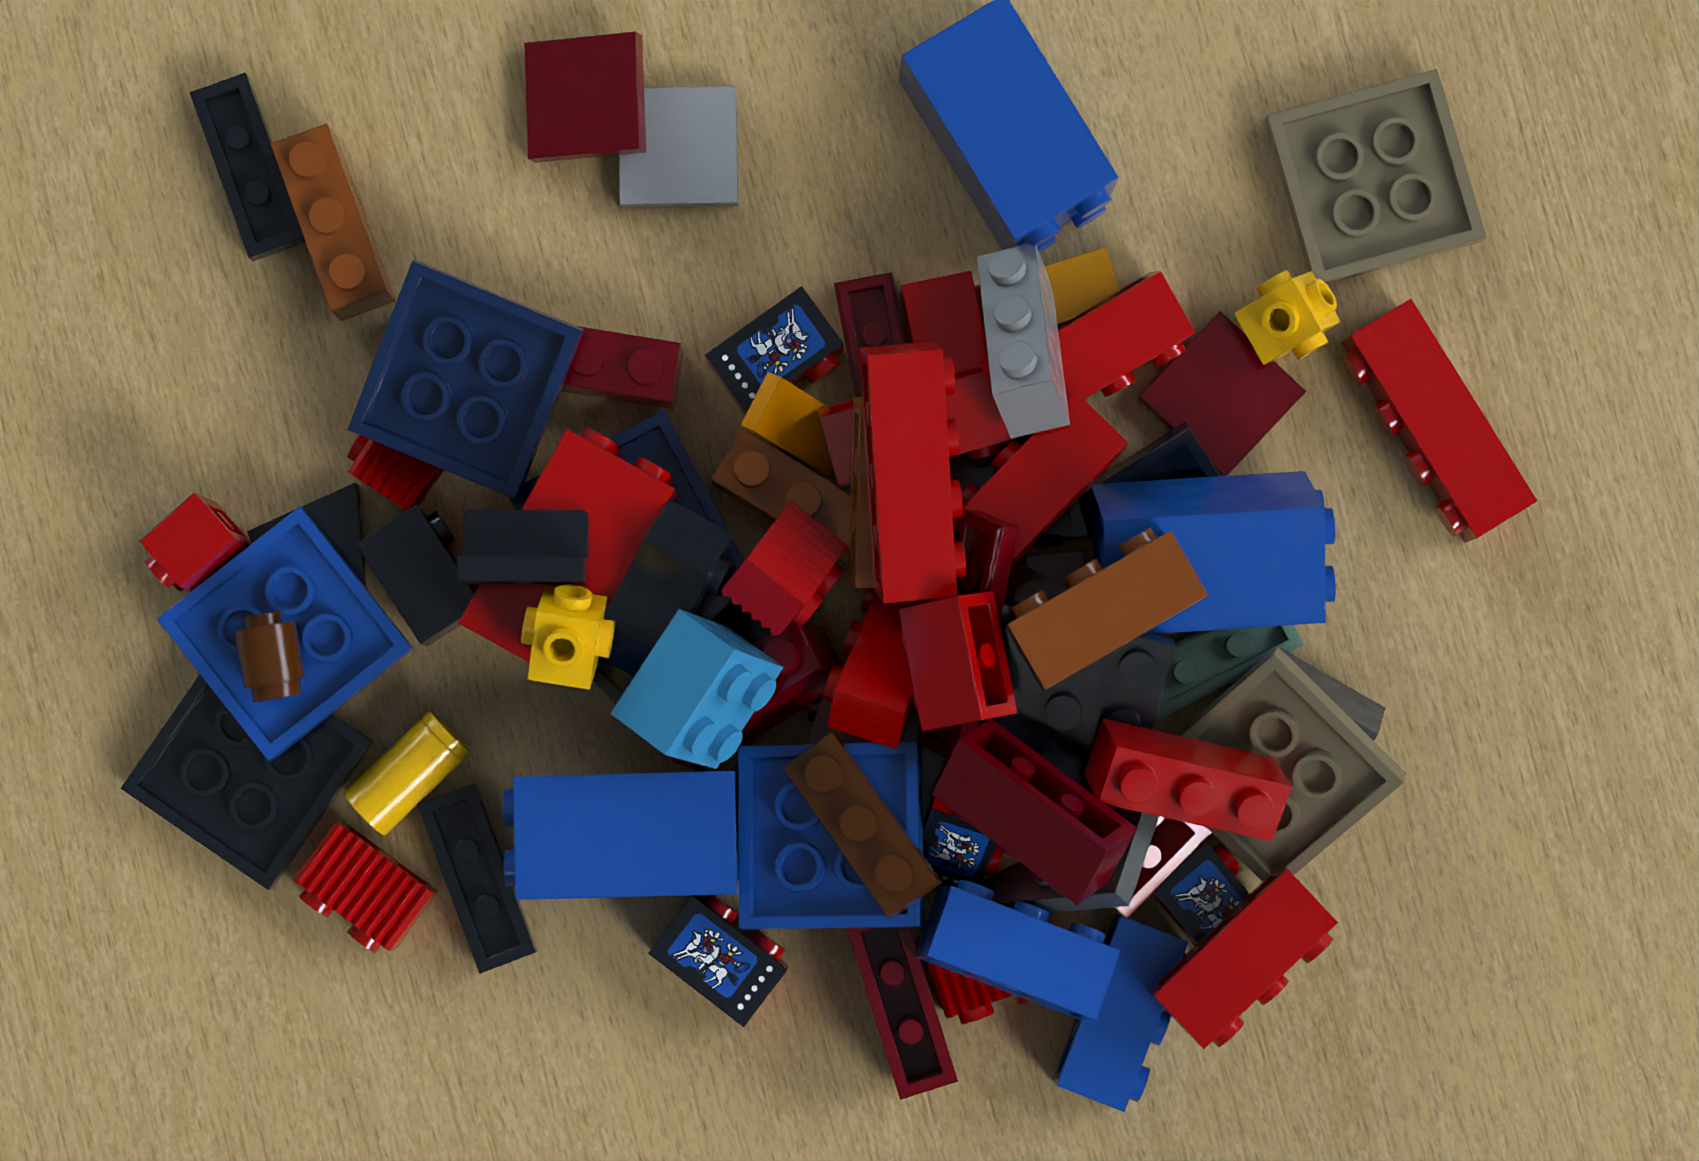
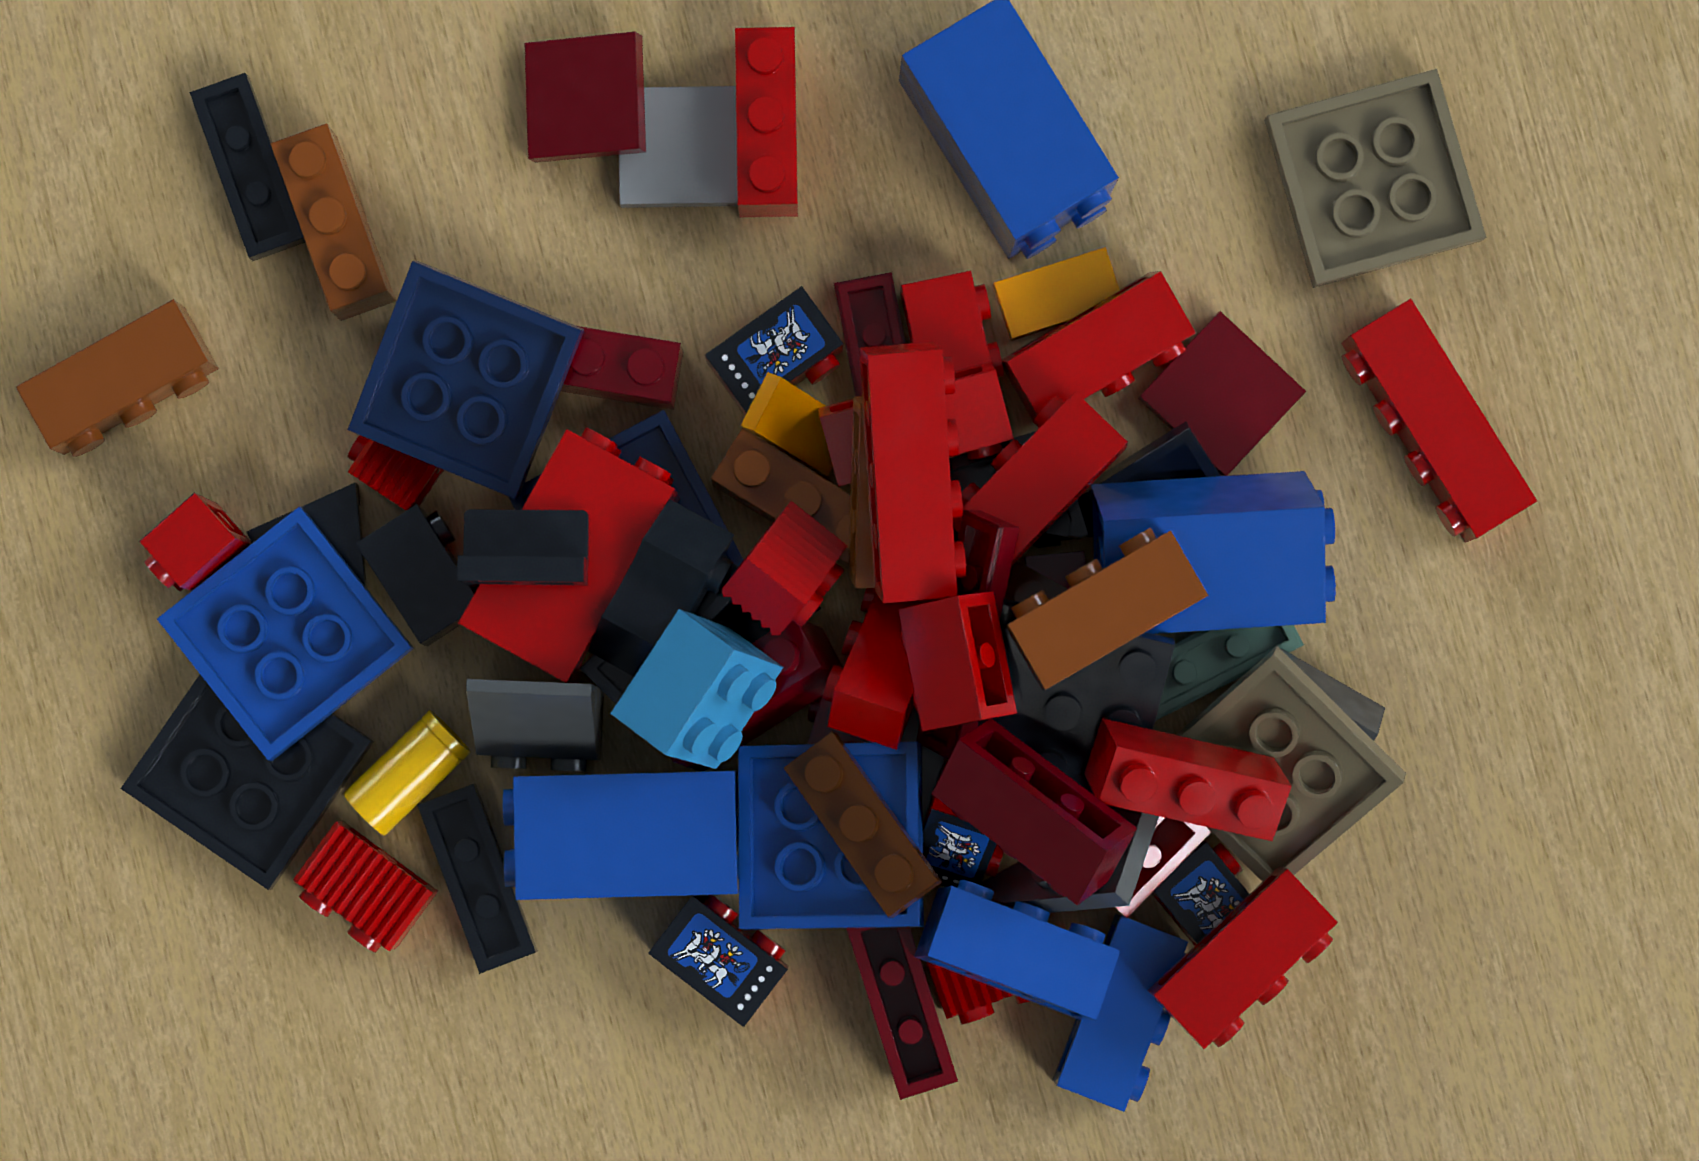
reddish brown brick [234,611,305,702] -> none
yellow brick [521,584,615,690] -> none
light grey brick [977,244,1070,438] -> none
yellow brick [1234,270,1341,365] -> none
none -> dark orange brick [16,299,219,457]
none -> dark grey slope [466,679,604,772]
none -> red brick [735,27,798,218]

